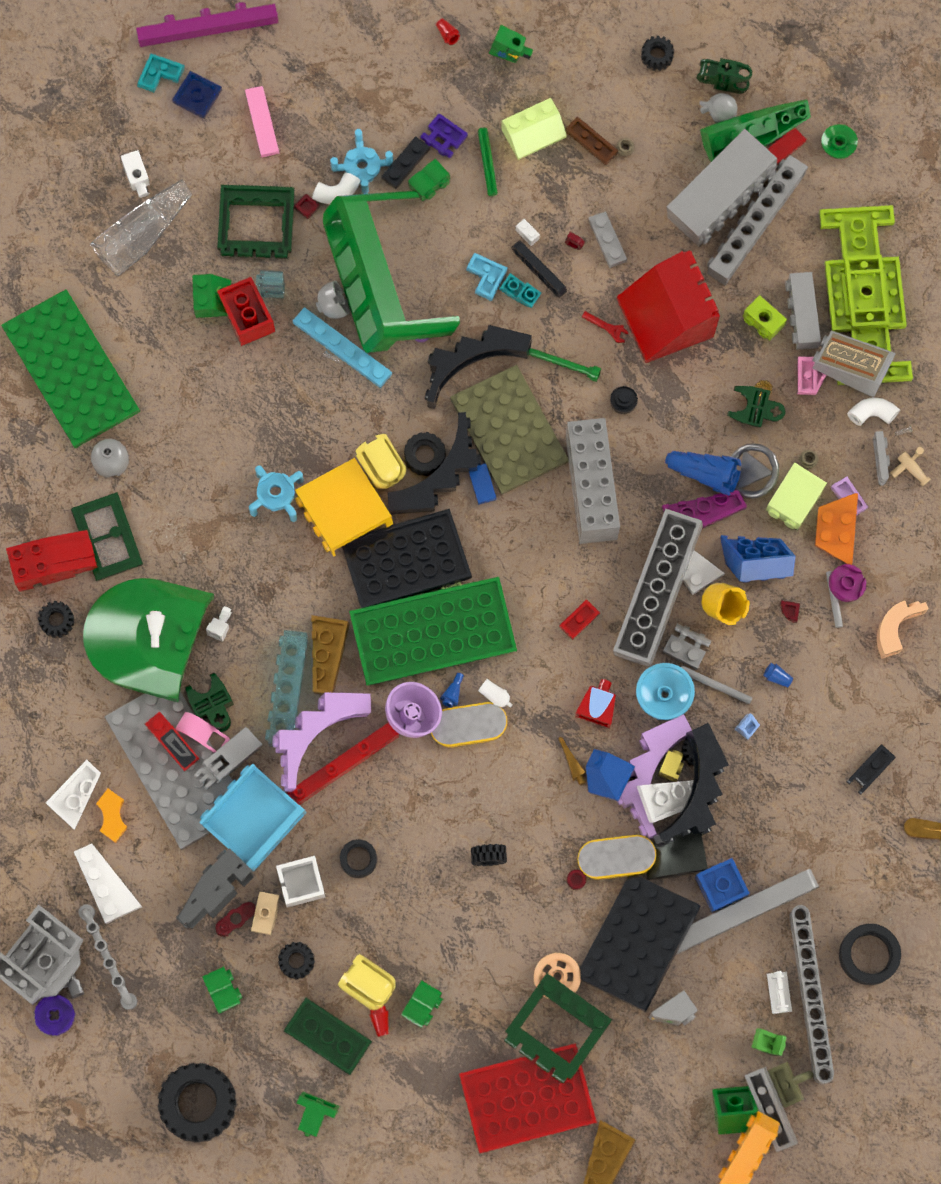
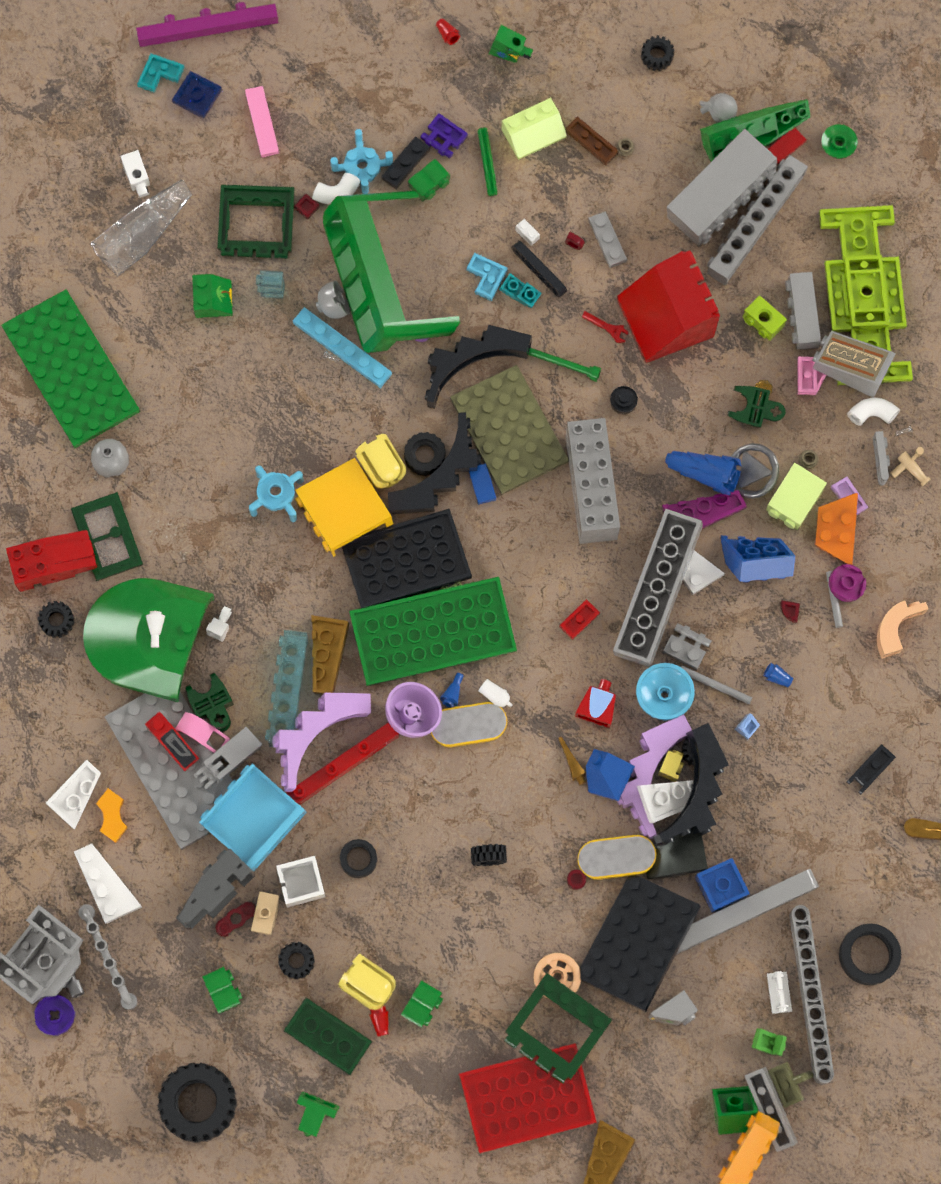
red slope [217,277,275,346] -> none
dark green piece [696,58,753,94] -> none
yellow cylinder [701,583,750,625] -> none

